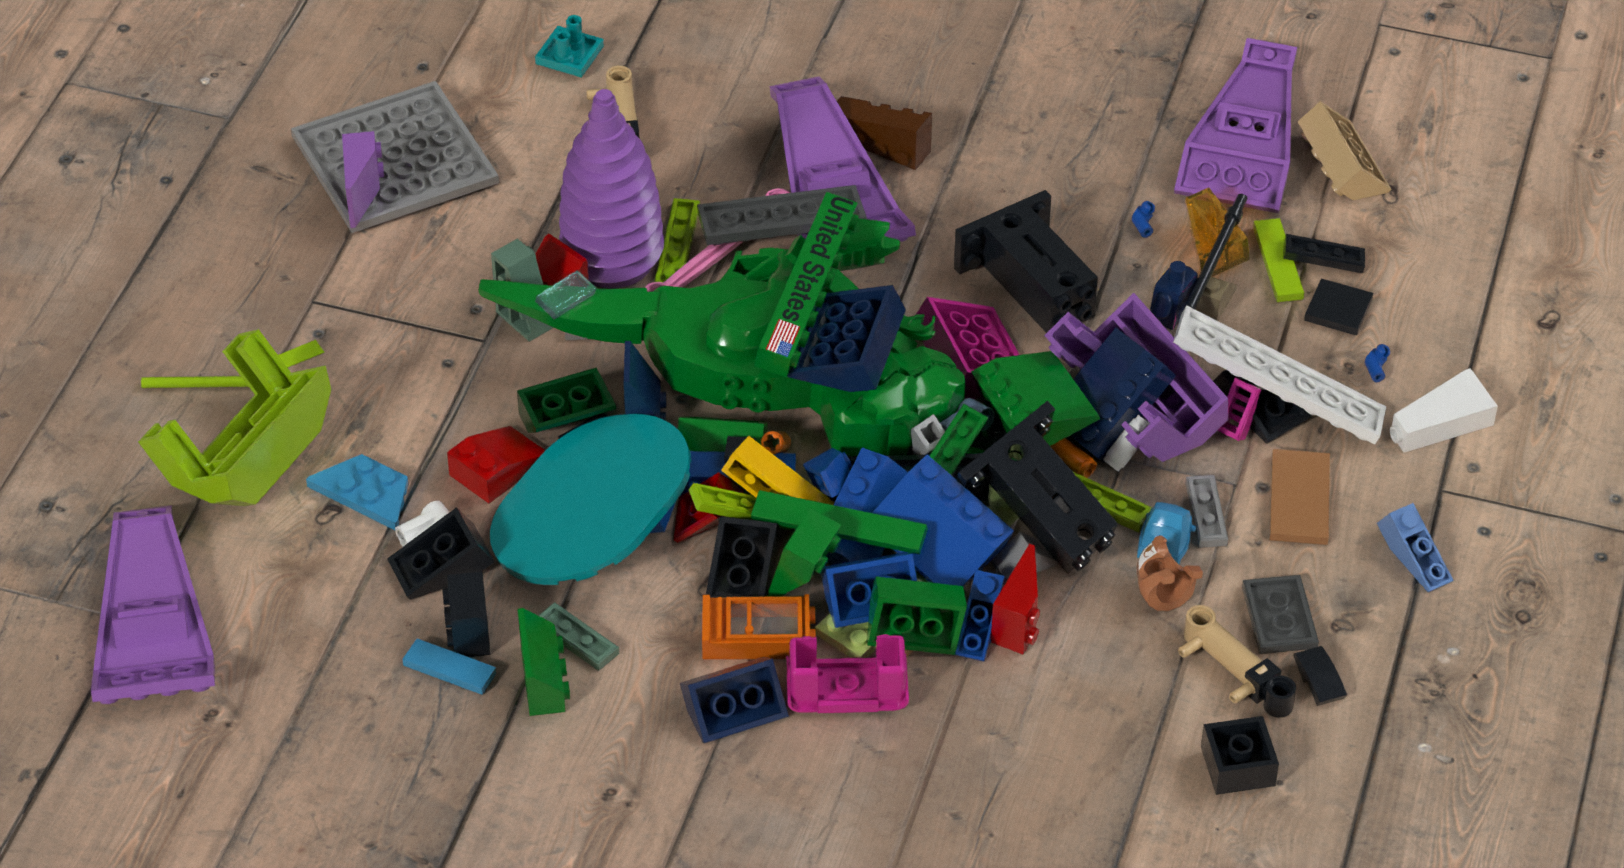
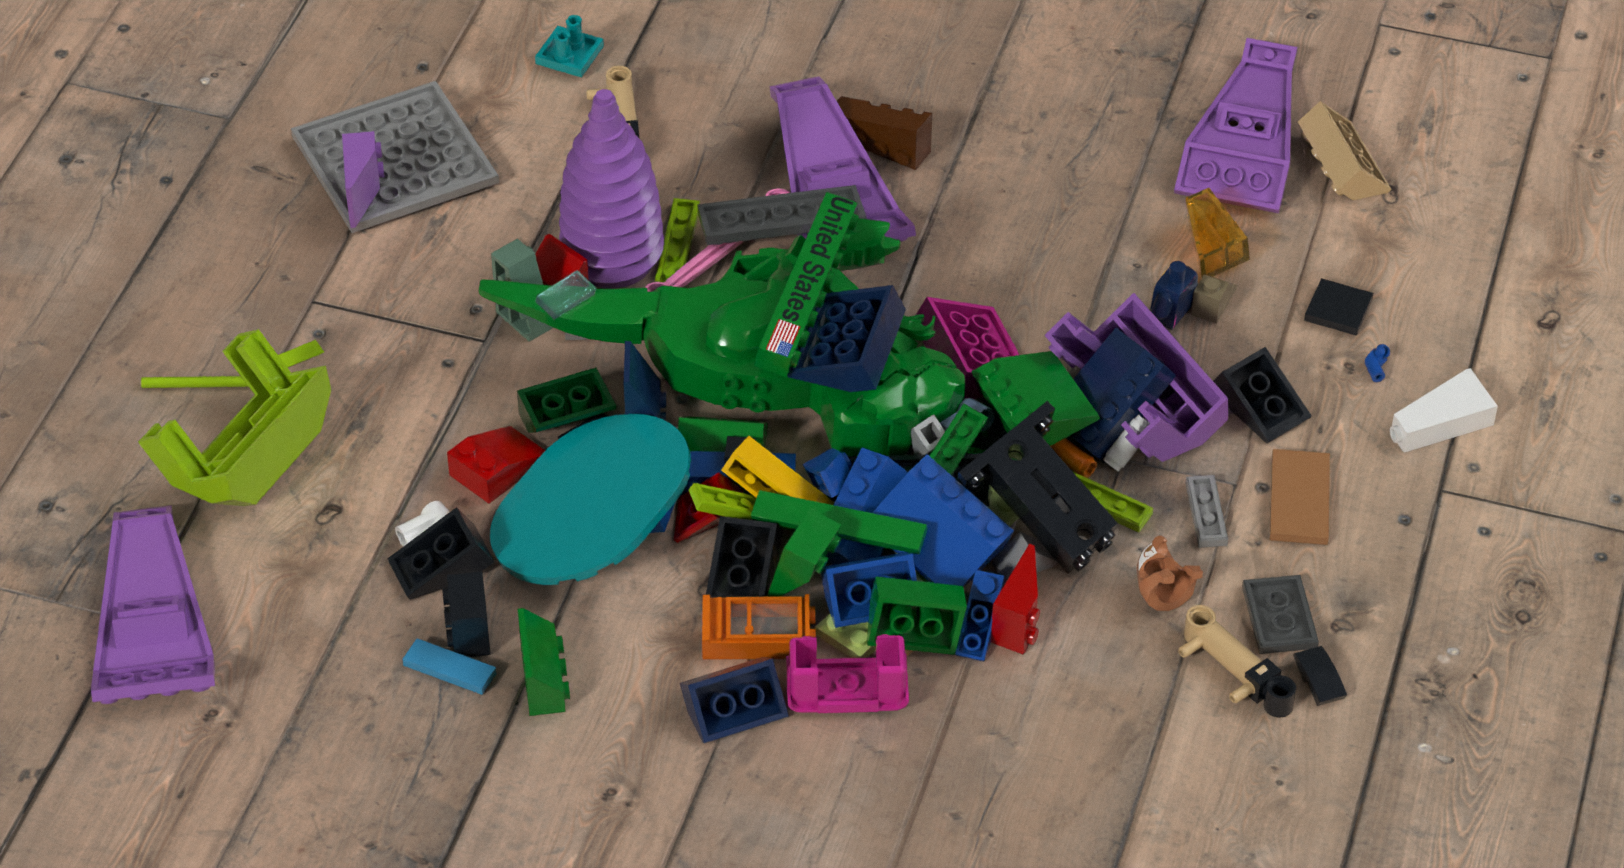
dark azure wing [306,454,408,530] -> none
sand green tile [538,602,619,671] -> none
orange piece [761,431,791,454] -> none
black brick [954,190,1098,333] -> none
blue arm [1132,201,1155,238] -> none
dark azure helmet [1137,502,1196,564] -> none
white plate [1173,305,1386,444] -> none
black bar [1184,194,1248,309] -> none
black brick [1201,716,1279,795] -> none
dark pink slope [1217,377,1261,441] -> none
lime tile [1253,218,1304,302] -> none
black tile [1283,234,1365,273] -> none
medium blue slope [1377,503,1454,592] -> none

